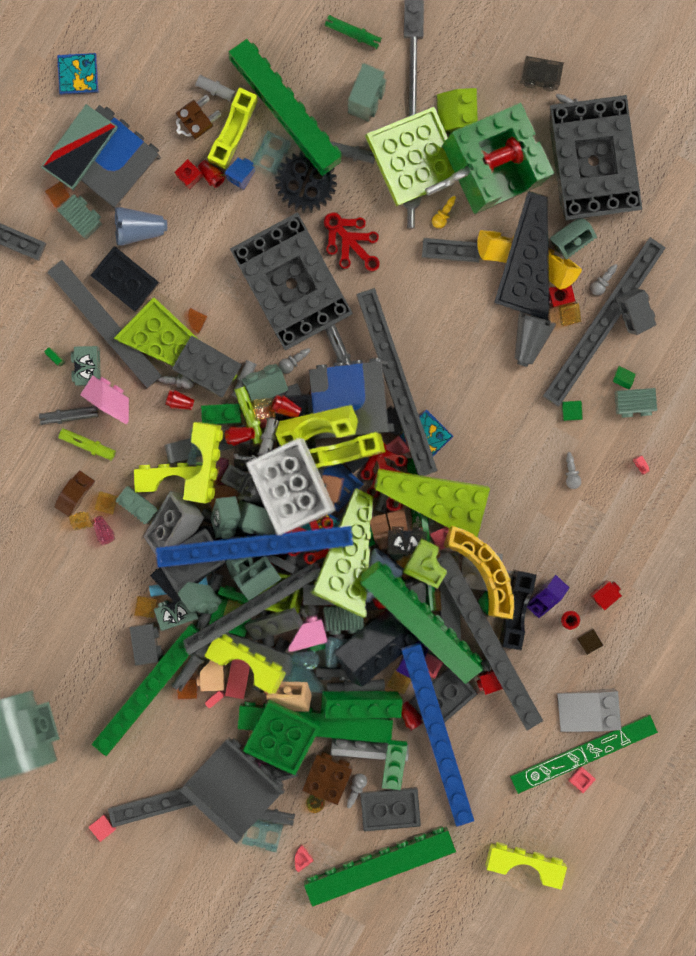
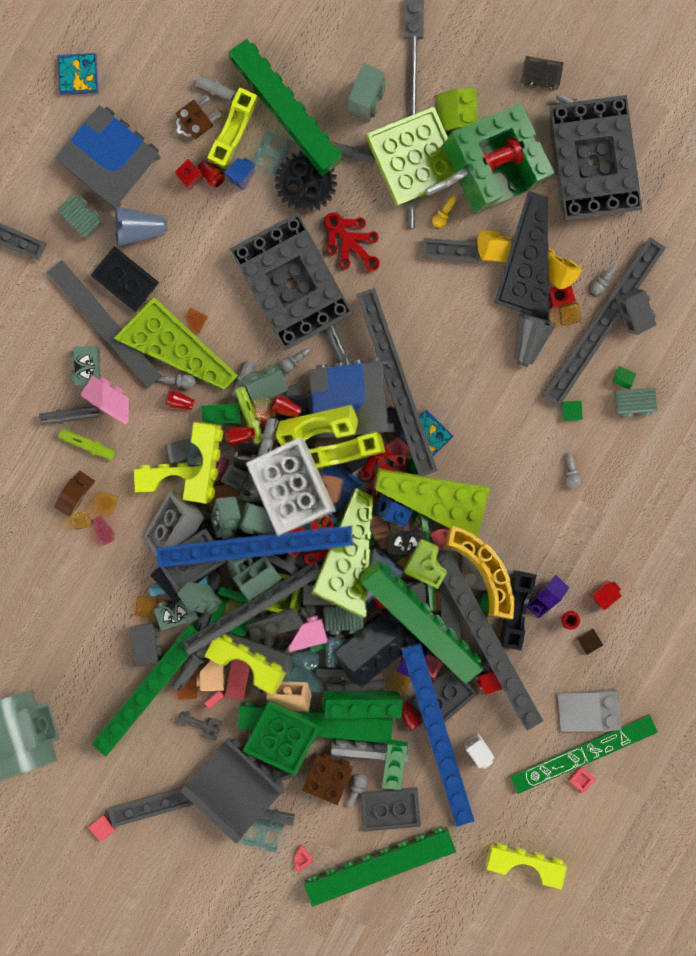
tile [41,104,118,191] -> none
green tile [44,347,65,367] -> none
clear orange tile [45,181,71,208] -> none
sand green brick [116,486,159,524] -> none
dark grey plate [172,335,242,398] -> none
clear yellow tile [306,794,325,813] -> none
green pin [325,15,382,49] -> none
sand green brick [550,218,597,259] -> none
coral tile [633,455,650,475] -> none
none -> dark grey hinge [178,711,223,740]
none -> blue bracket [375,495,413,527]
none -> white brick [464,733,495,769]

